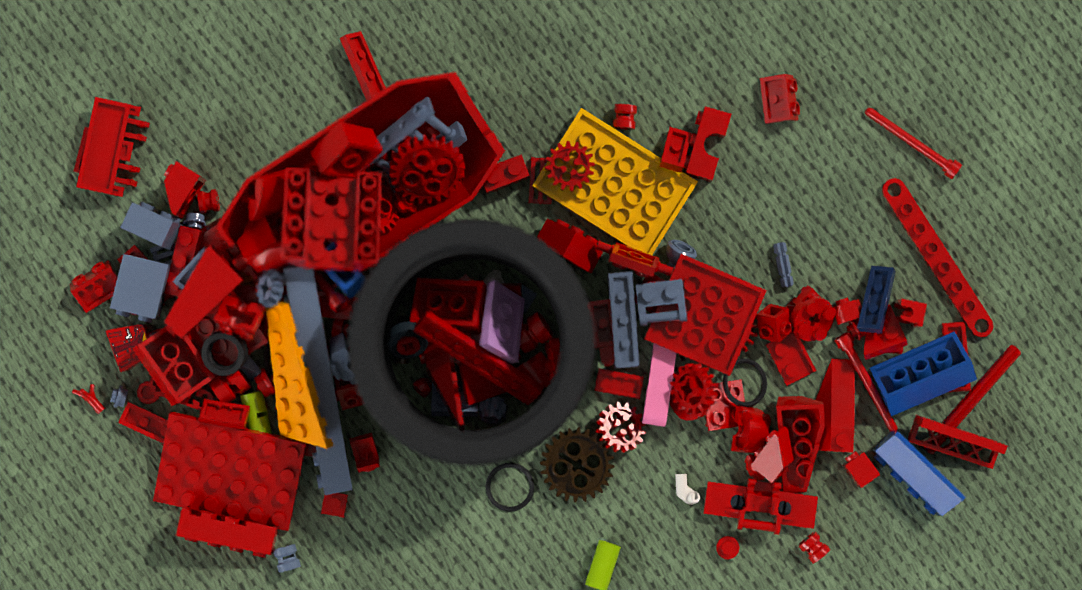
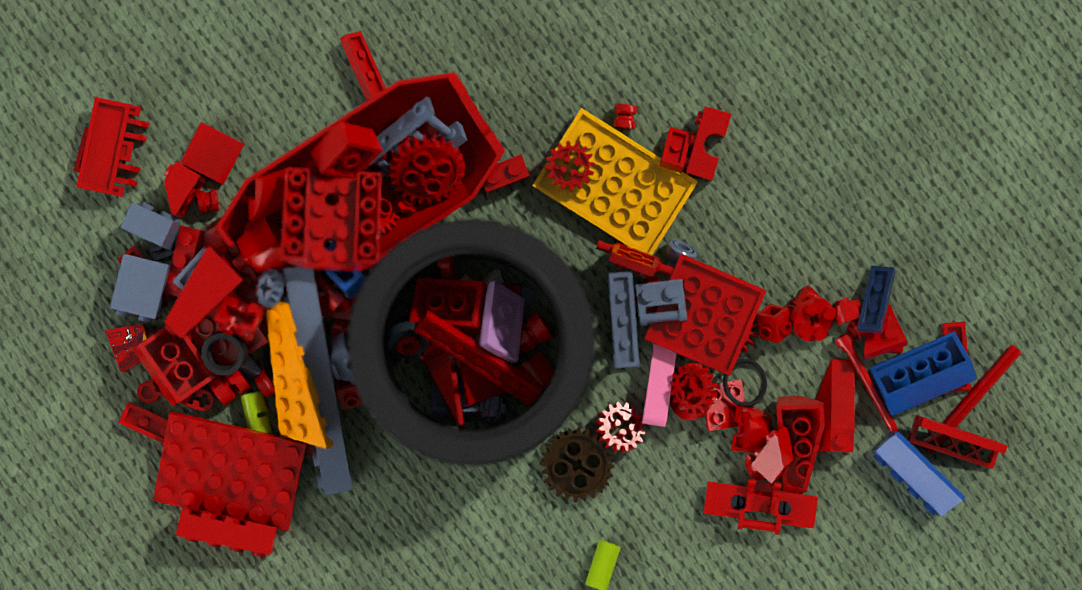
red bracket [70,260,118,313] -> none
red bar [72,384,105,414] -> none
sand blue plate [110,385,128,408] -> none
sand blue plate [183,213,206,230] -> none
red plate [199,399,250,430] -> none
sand blue wheel [273,544,301,573] -> none
red plate [321,493,349,518] -> none
red bracket [350,433,380,472] -> none
hinge [412,378,432,398] -> none
black tyre [486,463,534,512] -> none
red tile [528,157,552,205] -> none
red brick [537,218,603,274] -> none
red plate [544,338,561,382] -> none
red brick [589,299,615,367] -> none
red plate [594,368,644,399] -> none
white arm [675,474,700,505] -> none
red plate [716,536,739,559] -> none
red bracket [760,74,800,124] -> none
red plate [765,330,816,386] -> none
sand blue axle [773,242,794,288] -> none
red wheel [798,531,831,564] -> none
red brick [843,451,880,488] -> none
red piece [865,108,962,180] -> none
red plate [882,178,993,337] -> none
red hinge [894,299,927,328] -> none
none -> red slope [180,122,244,185]
none -> red plate [437,255,458,280]

